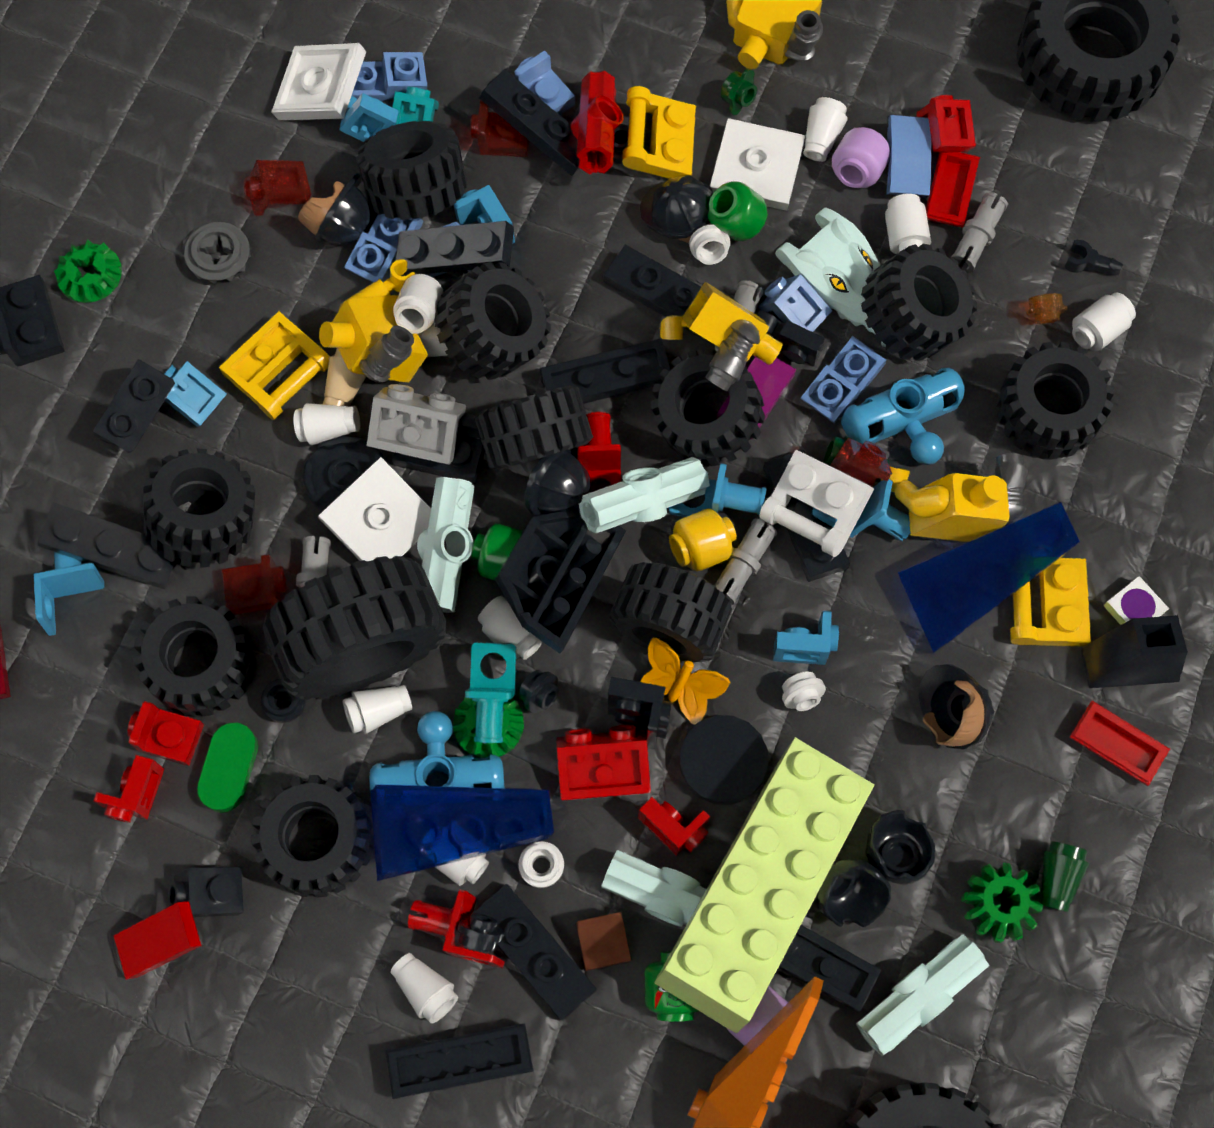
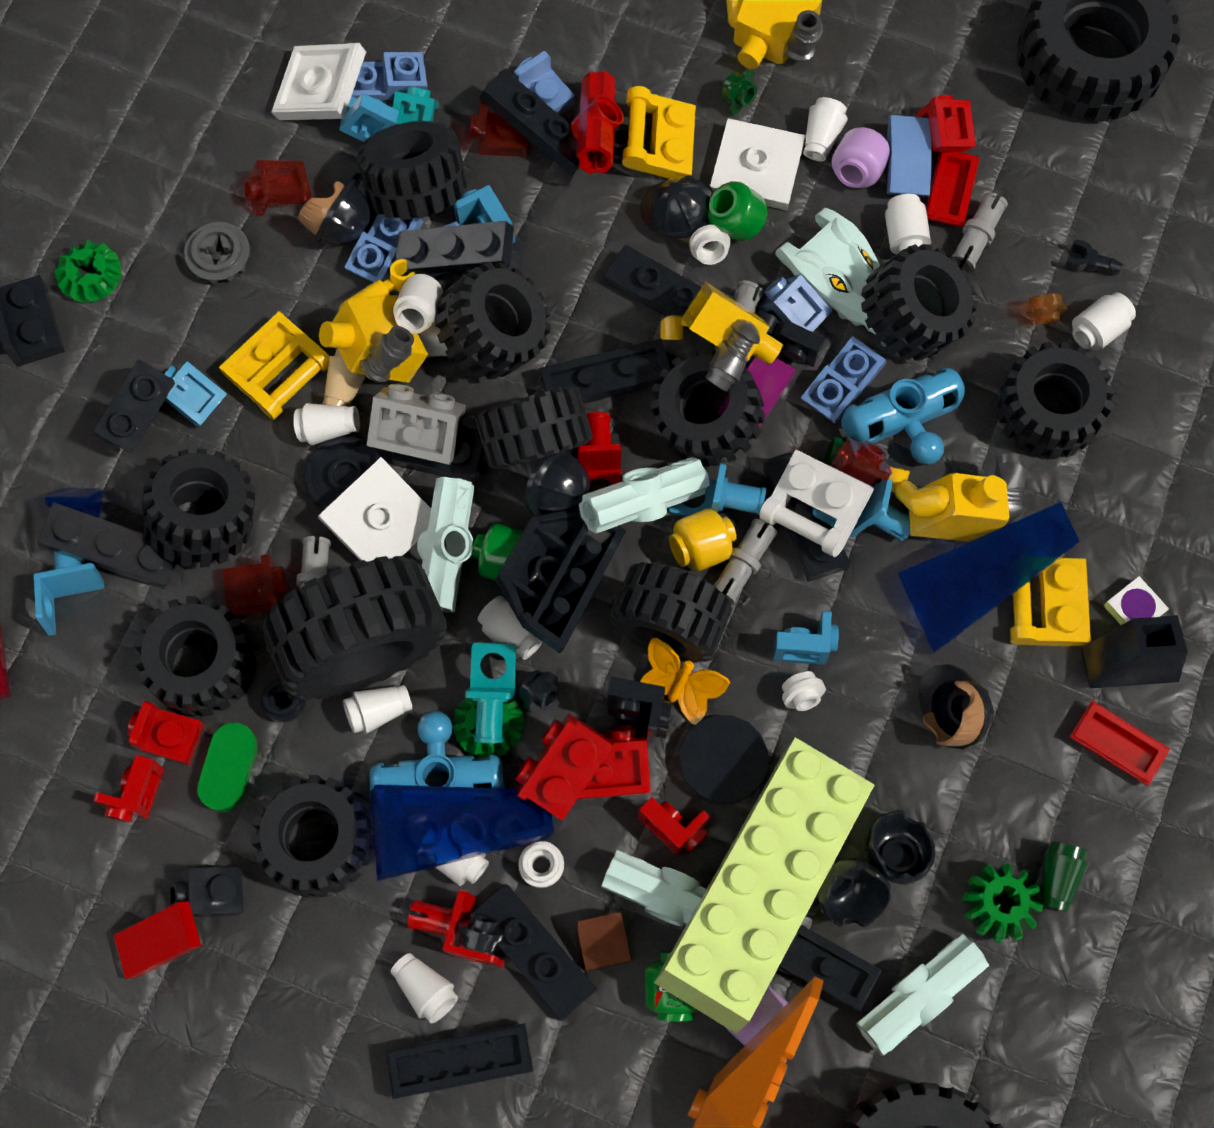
none -> clear blue slope [45,488,103,518]
none -> red bracket [515,713,614,821]

